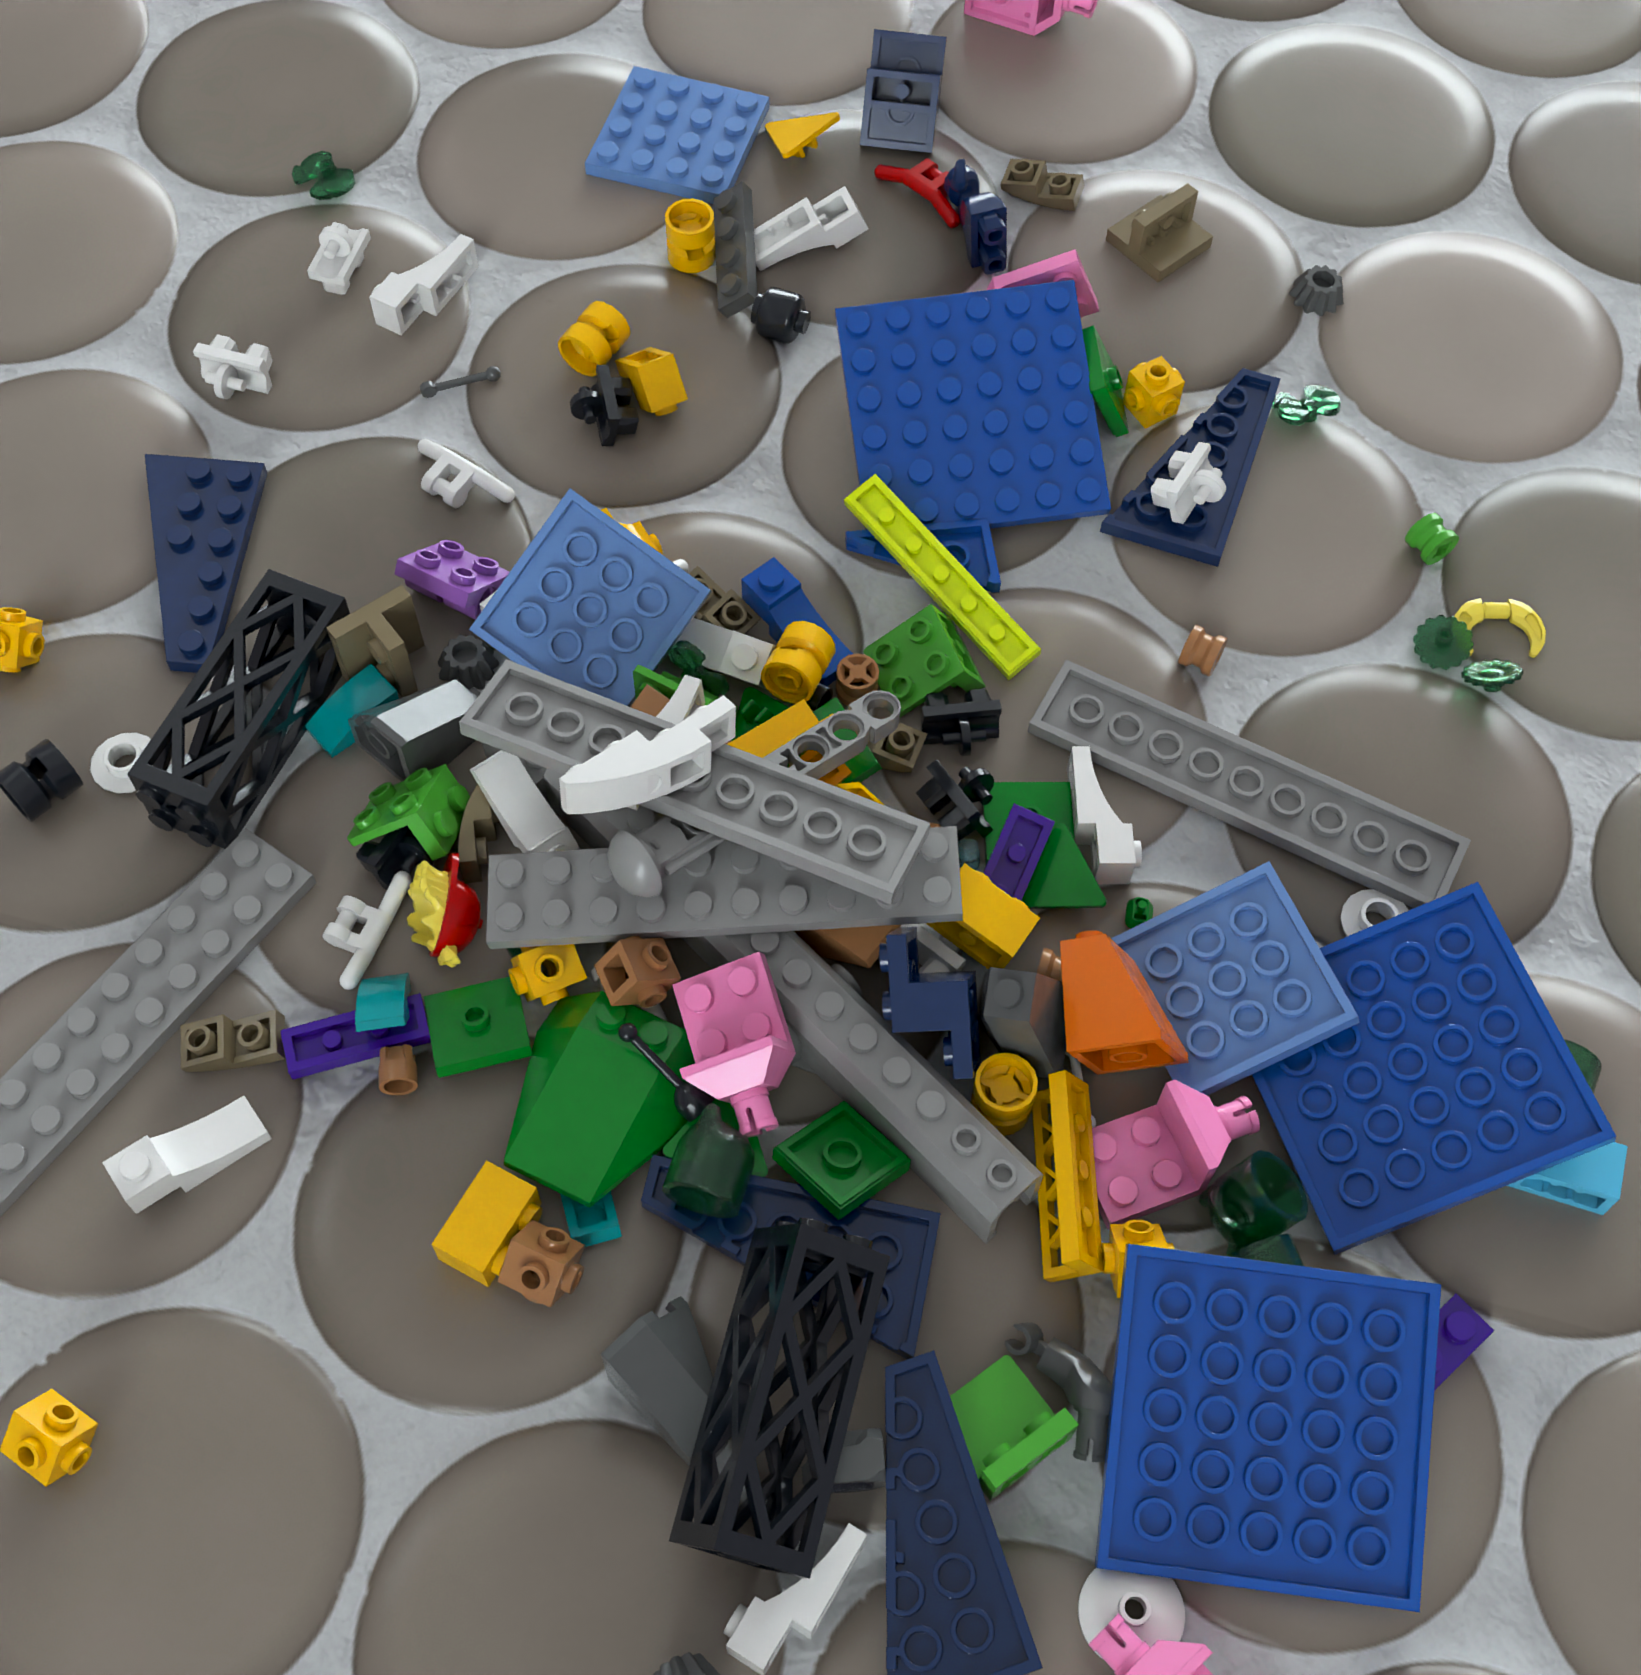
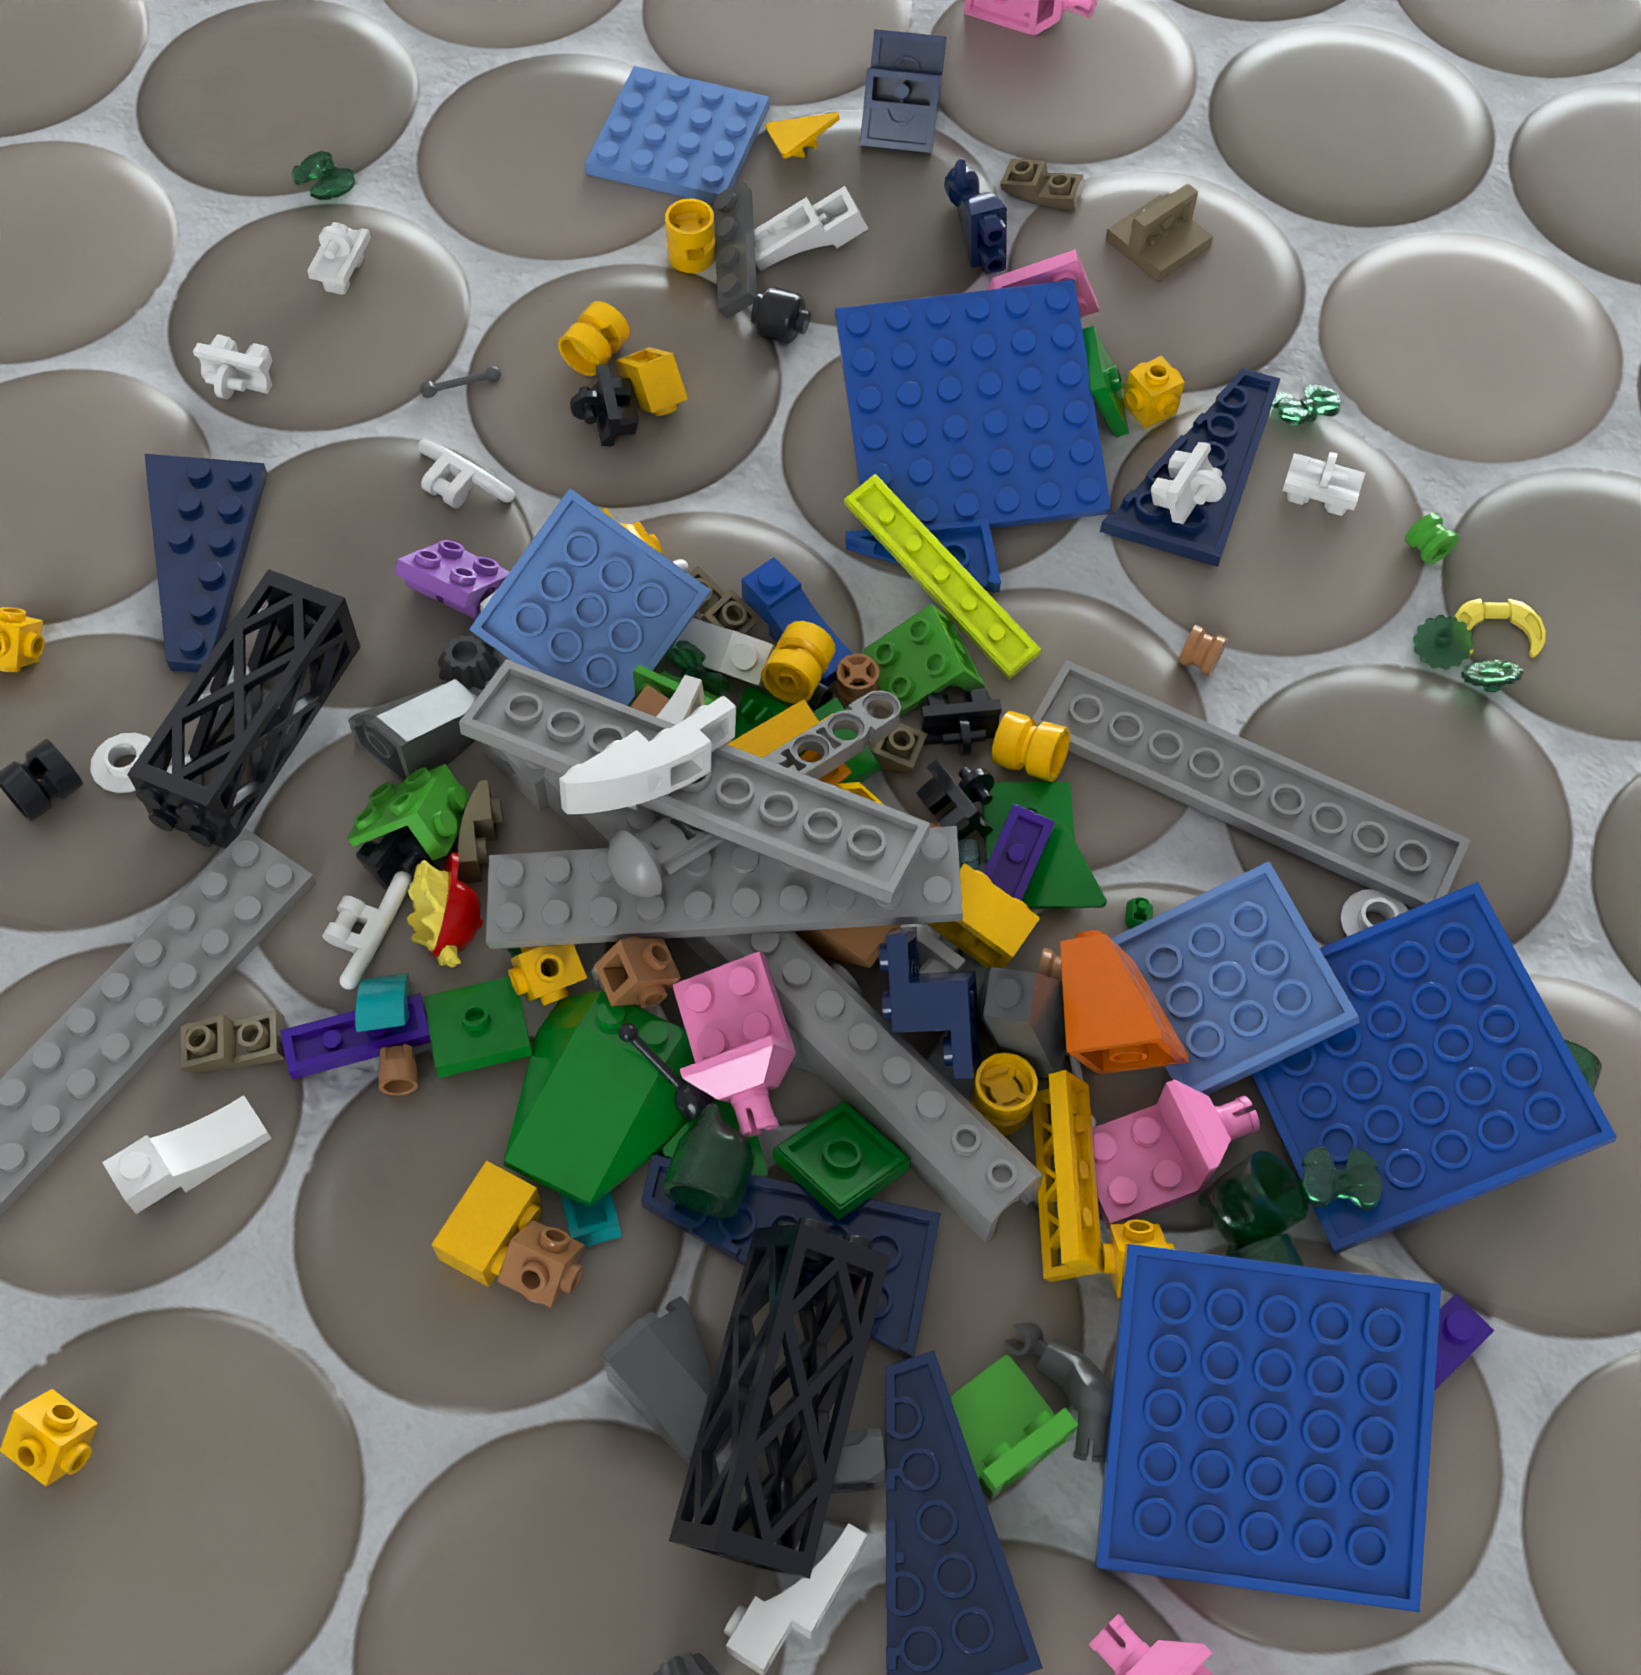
teal slope [305,664,399,758] -> none
dark tan bracket [326,585,424,698] -> none
white slope [369,234,479,336] -> none
white slope [470,750,581,853] -> none
red piece [874,158,960,228] -> none
white slope [1067,746,1142,884] -> none
white dish [1078,1568,1185,1660] -> none
dark grey piece [1289,265,1344,316] -> none
medium azure arch [1506,1142,1628,1215] -> none
none -> yellow wheel [991,711,1071,782]
none -> white hips [1282,452,1365,516]
none -> piece [1301,1146,1382,1211]

